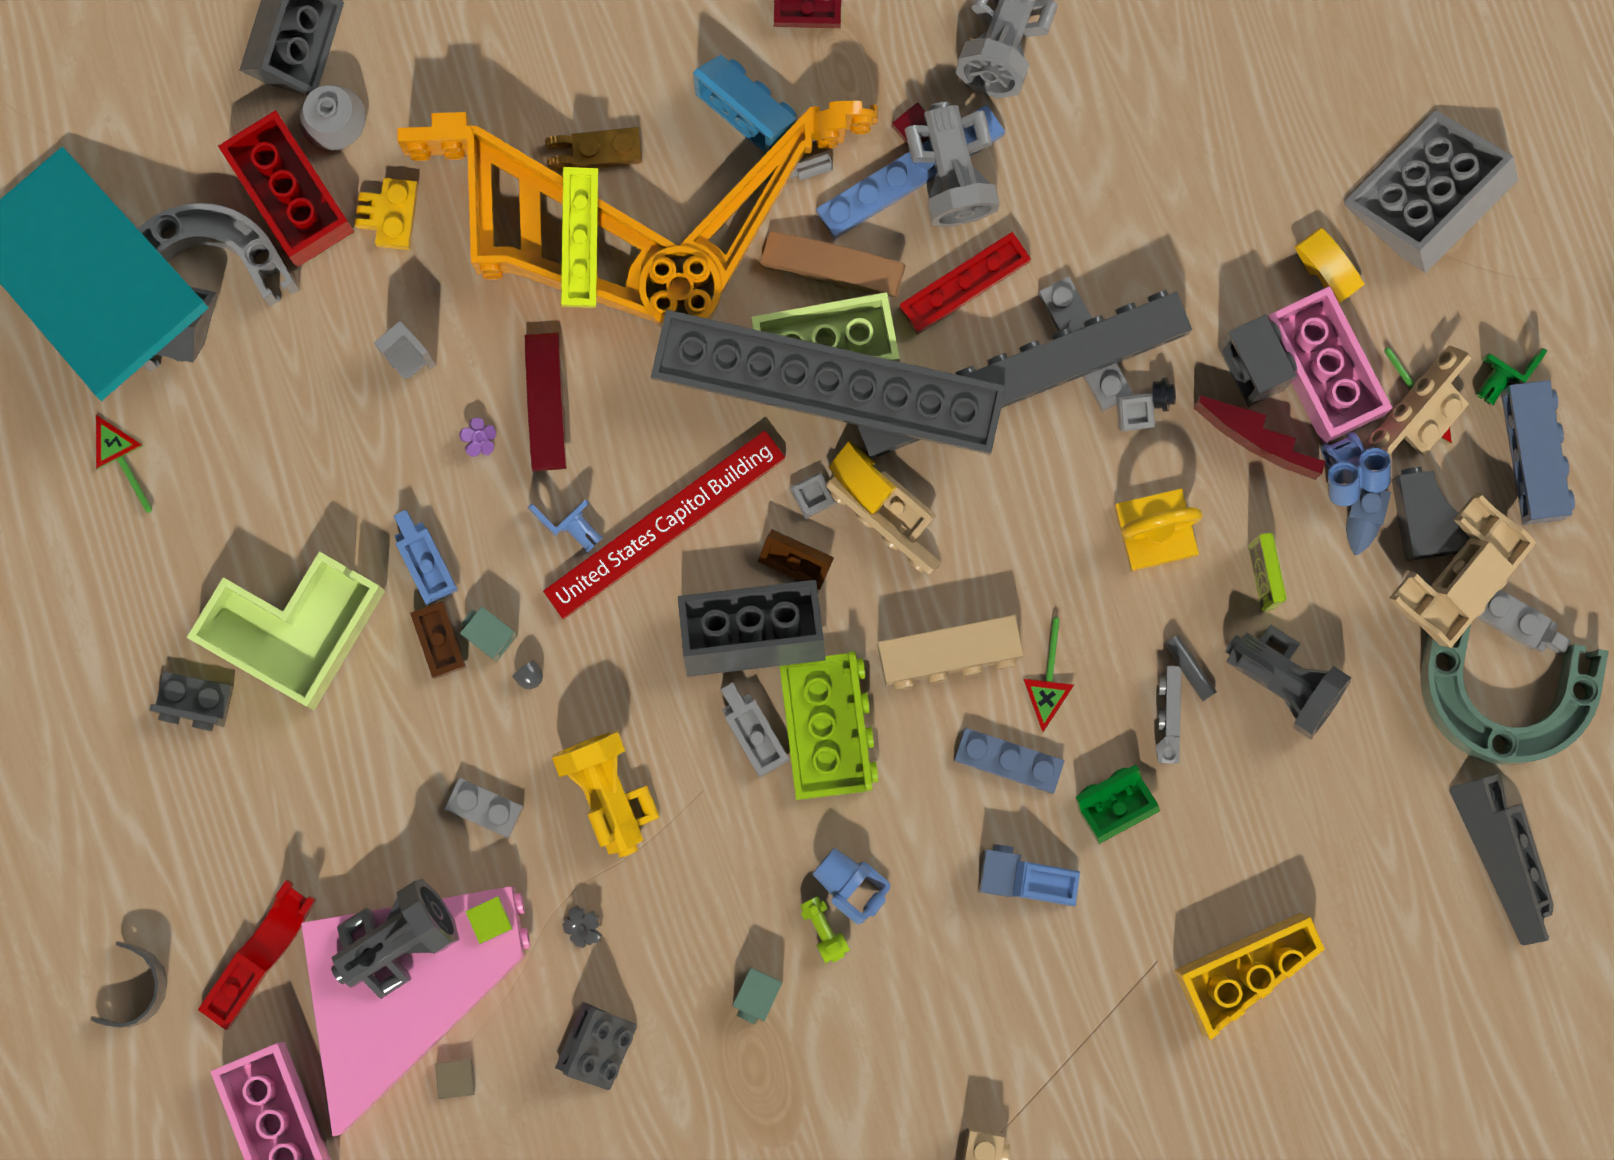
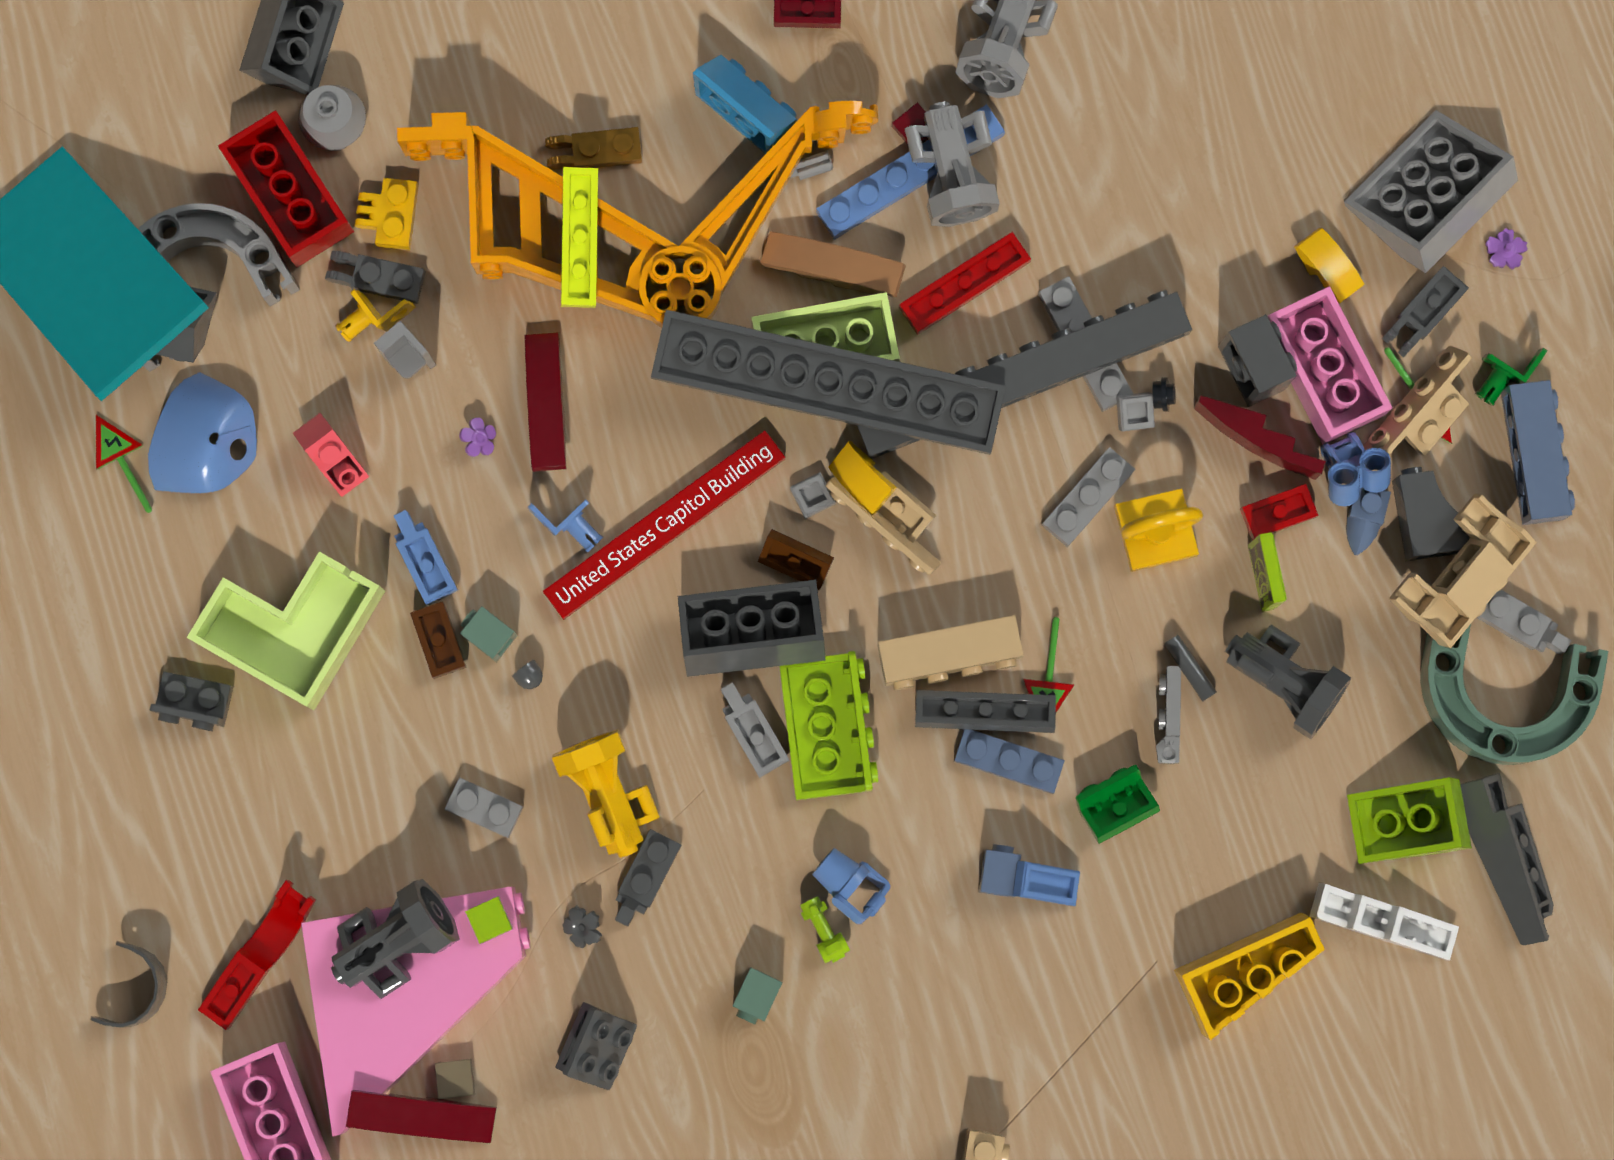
none -> medium blue piece [148,372,257,493]
none -> coral slope [293,413,369,497]
none -> dark grey hinge [325,250,426,304]
none -> yellow bracket [335,289,416,342]
none -> dark red slope [346,1090,497,1143]
none -> dark grey hinge [615,829,682,926]
none -> dark grey plate [915,690,1056,733]
none -> light grey plate [1042,447,1136,548]
none -> red plate [1240,484,1319,541]
none -> white slope [1310,883,1459,960]
none -> lime slope [1347,777,1472,864]
none -> dark grey hinge [1382,266,1469,358]
none -> medium lavender plant [1485,228,1528,269]

